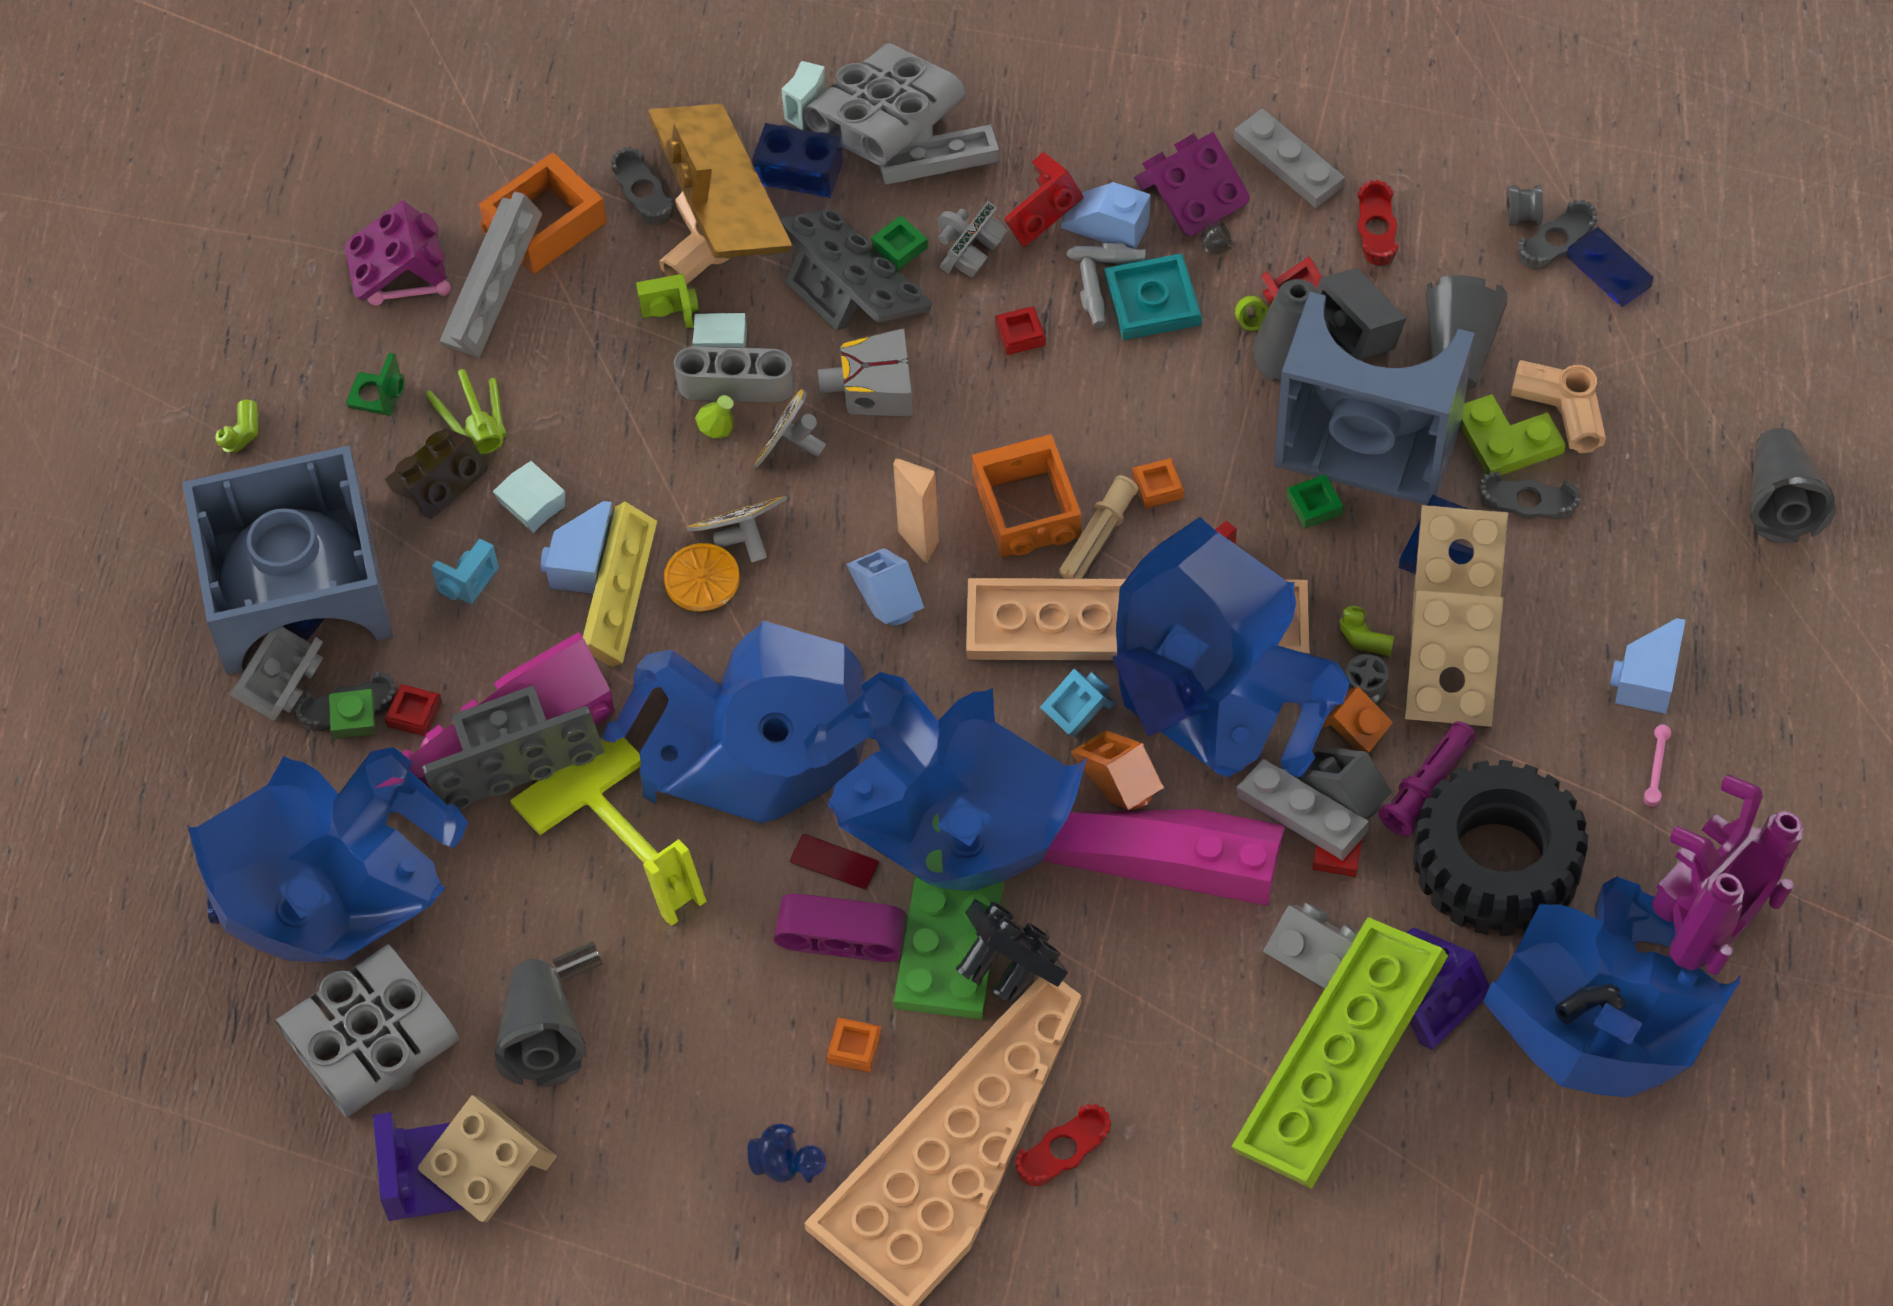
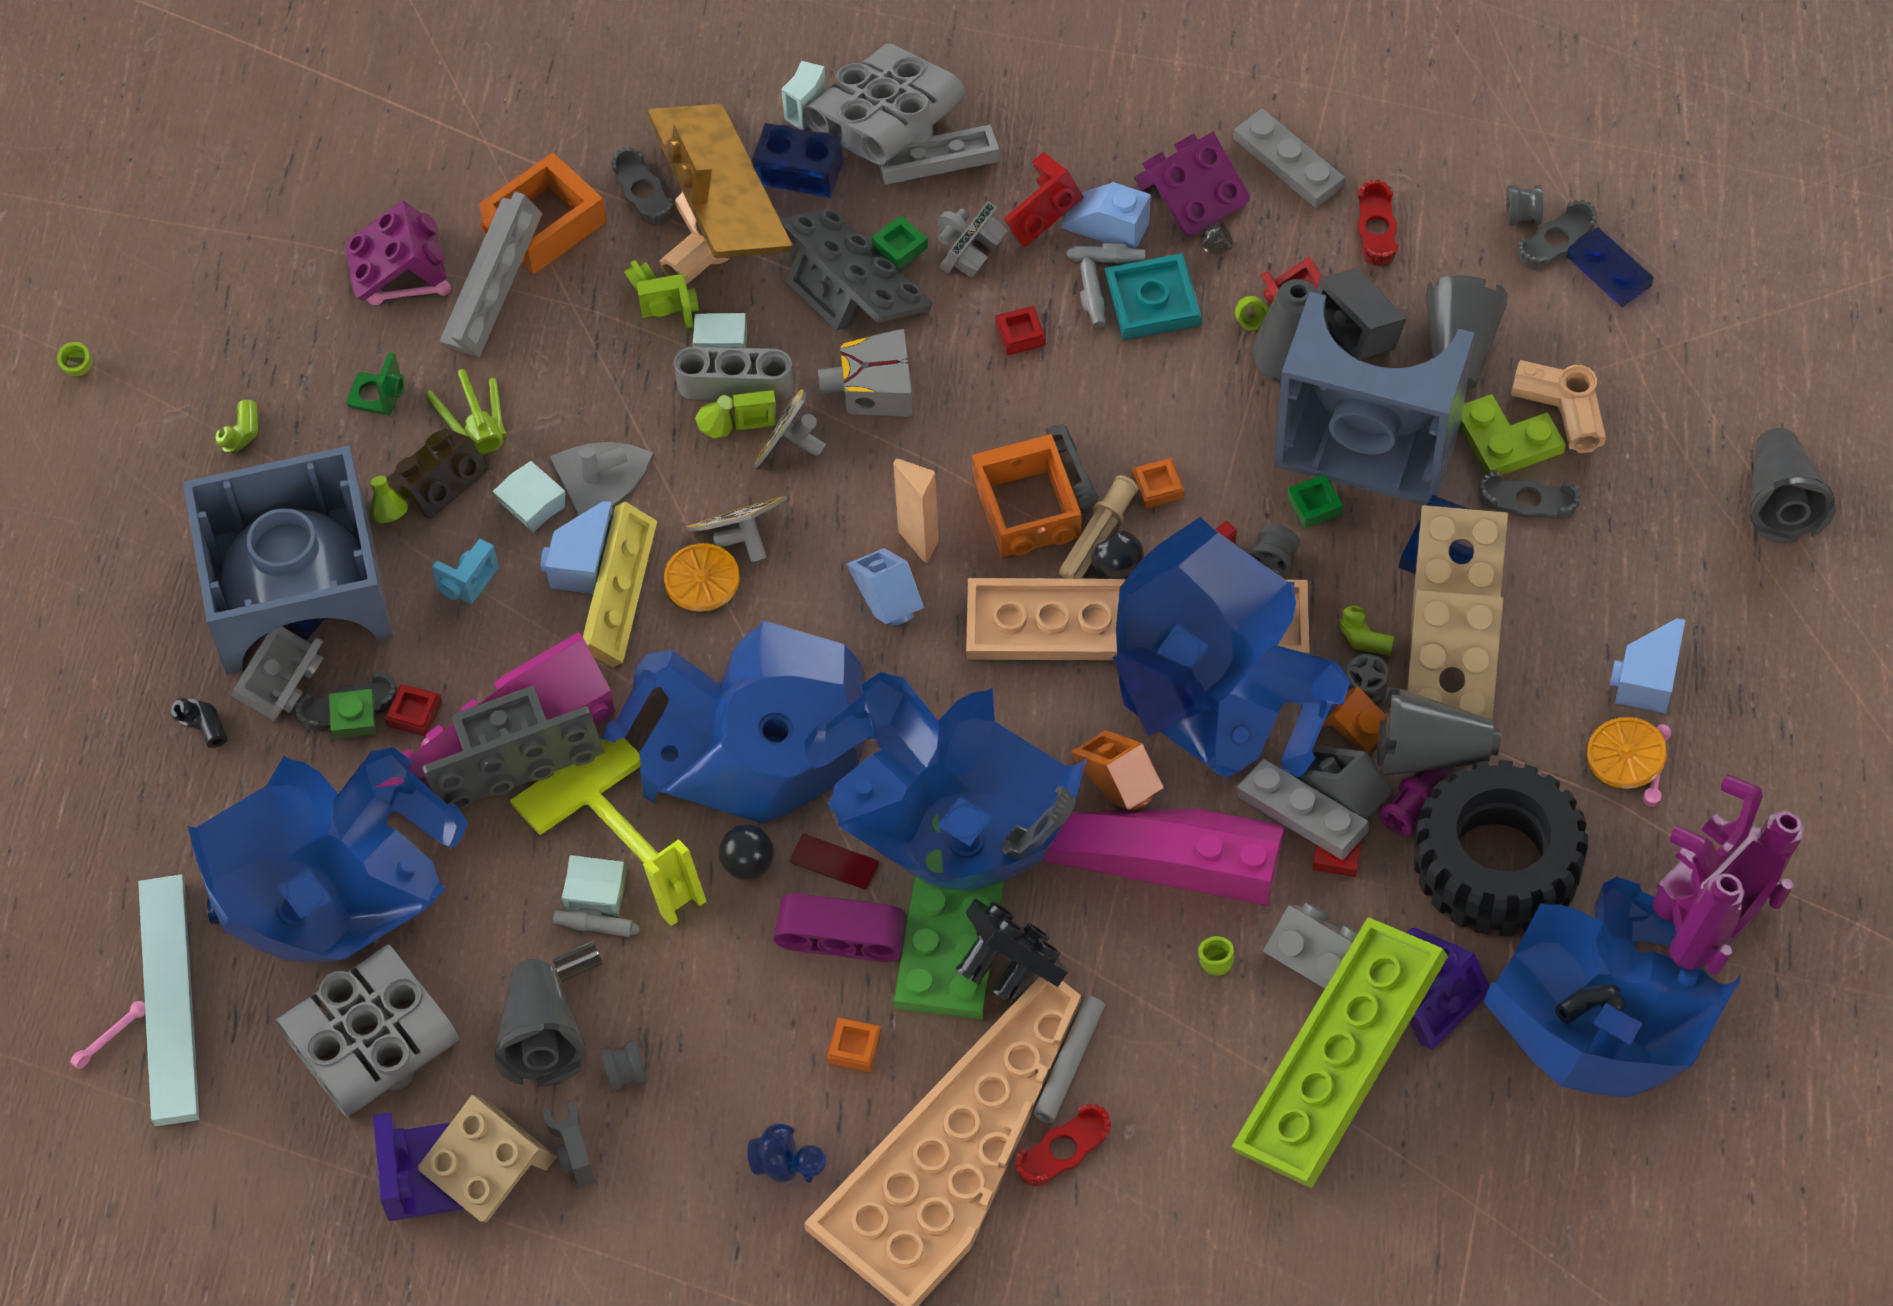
medium azure bracket [1040,669,1116,738] -> none
none -> lime hinge [57,342,92,377]
none -> bright pink hinge [70,1001,145,1069]
none -> light aqua tile [138,874,200,1127]
none -> black arm [170,698,227,748]
none -> lime rock [369,476,408,523]
none -> dark grey plate [543,1101,595,1187]
none -> light grey shield [550,442,654,516]
none -> light grey piece [553,908,640,938]
none -> light aqua piece [562,855,628,917]
none -> dark grey wheel [600,1040,647,1092]
none -> lime plate [624,259,657,293]
none -> black piece [719,824,774,880]
none -> lime tile [733,390,776,431]
none -> dark grey piece [1000,786,1076,860]
none -> light grey piece [1033,996,1105,1123]
none -> dark grey piece [1046,424,1098,512]
none -> black piece [1091,530,1144,579]
none -> lime hinge [1198,936,1235,976]
none -> dark grey wheel [1250,524,1300,576]
none -> dark grey cone [1378,687,1501,775]
none -> light orange wheel [1587,717,1667,789]

